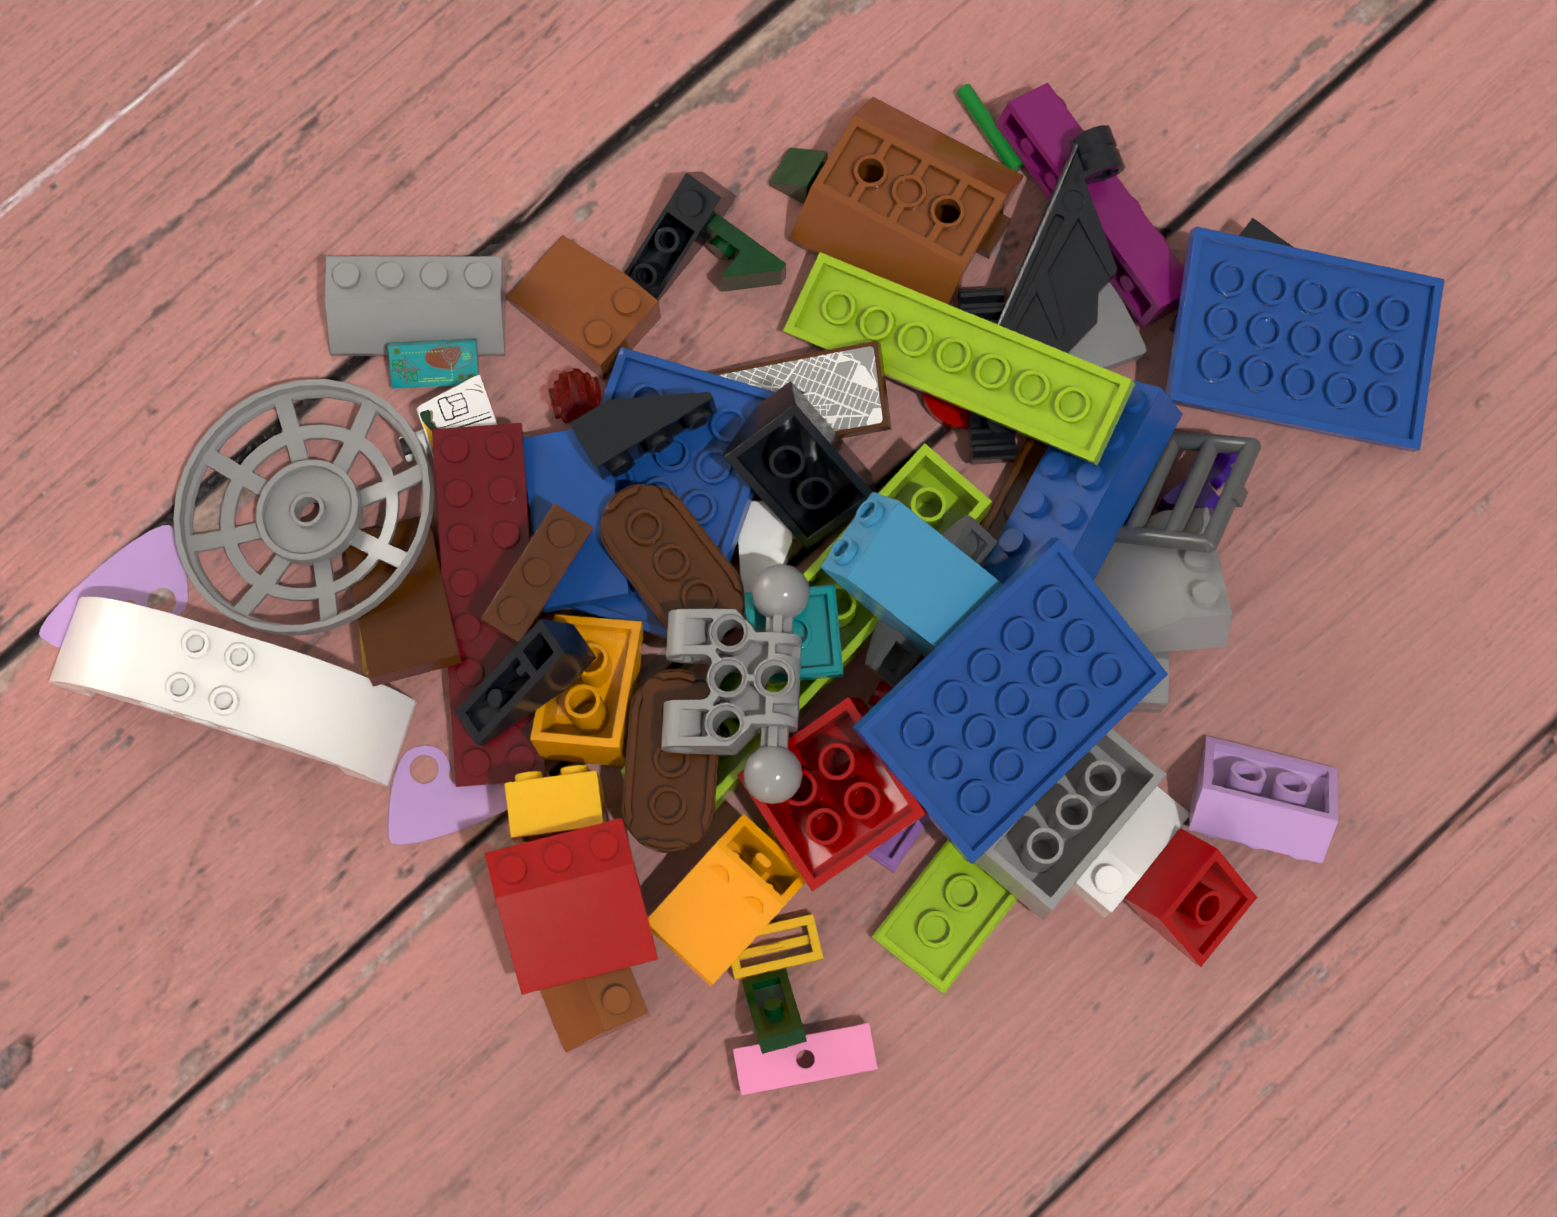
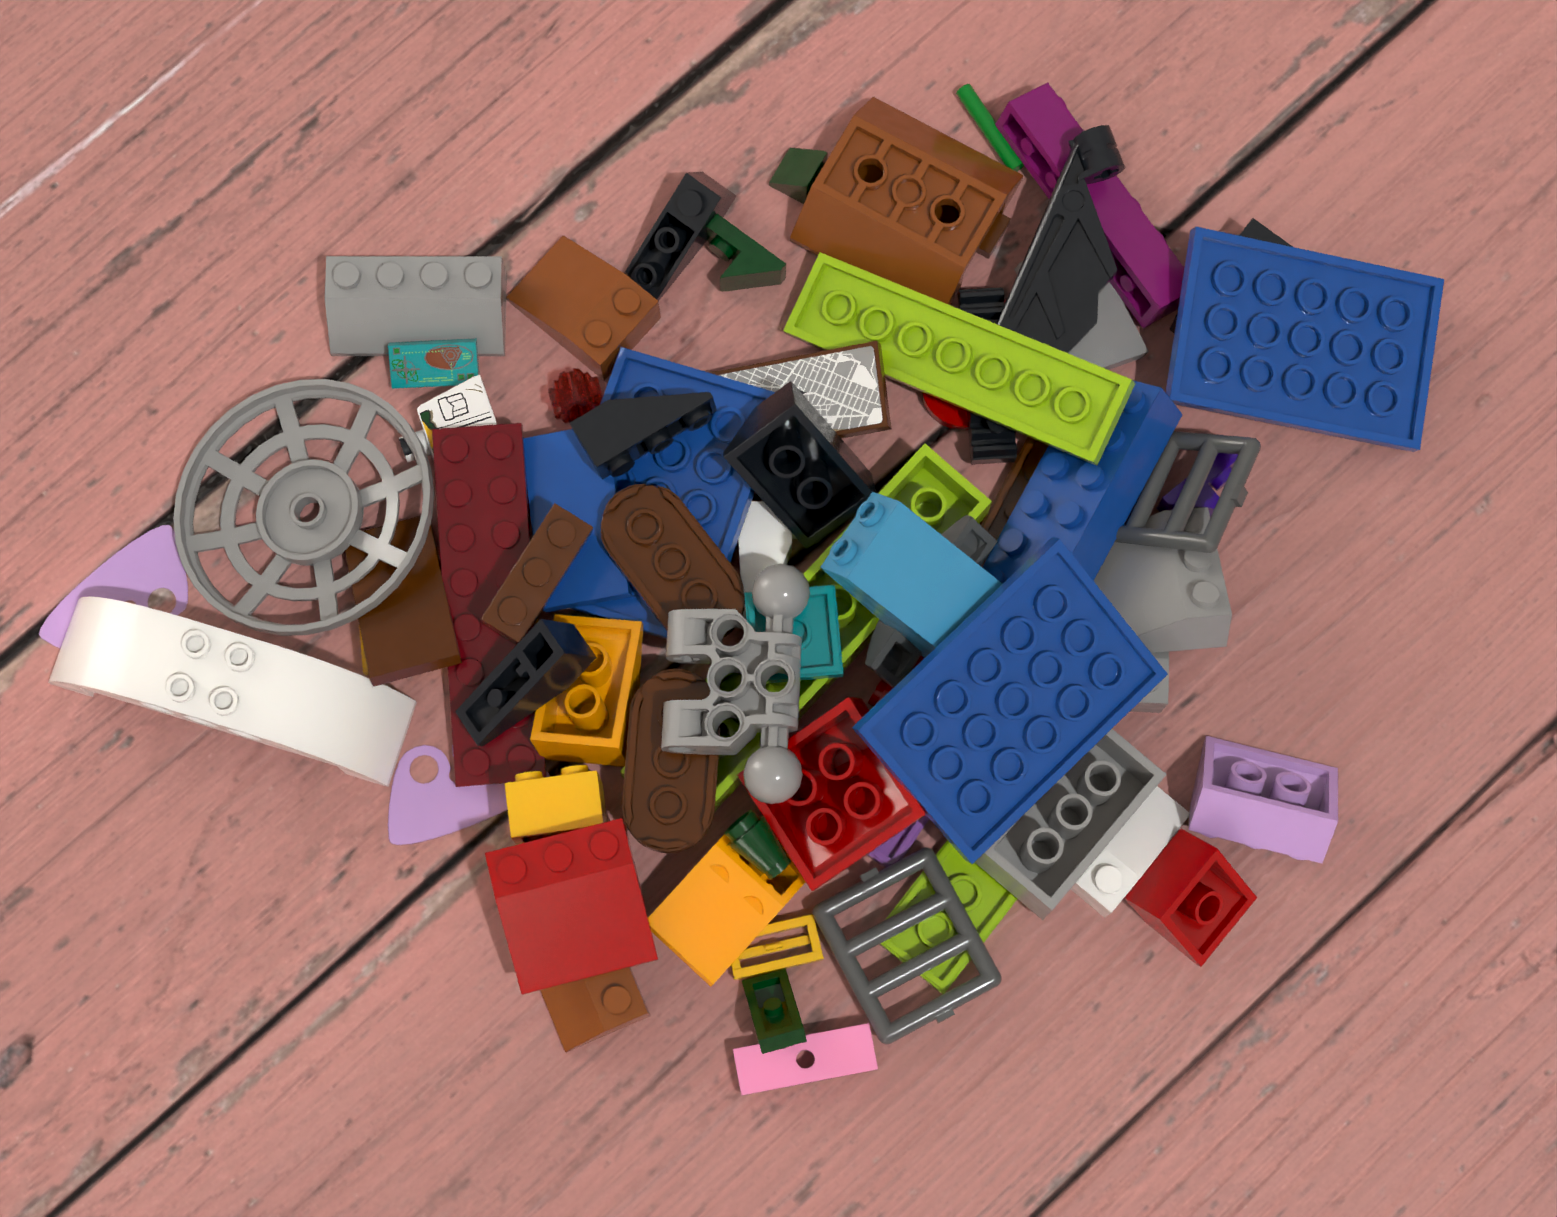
none -> dark green cone [724,809,791,879]
none -> dark grey bar [813,847,1002,1044]

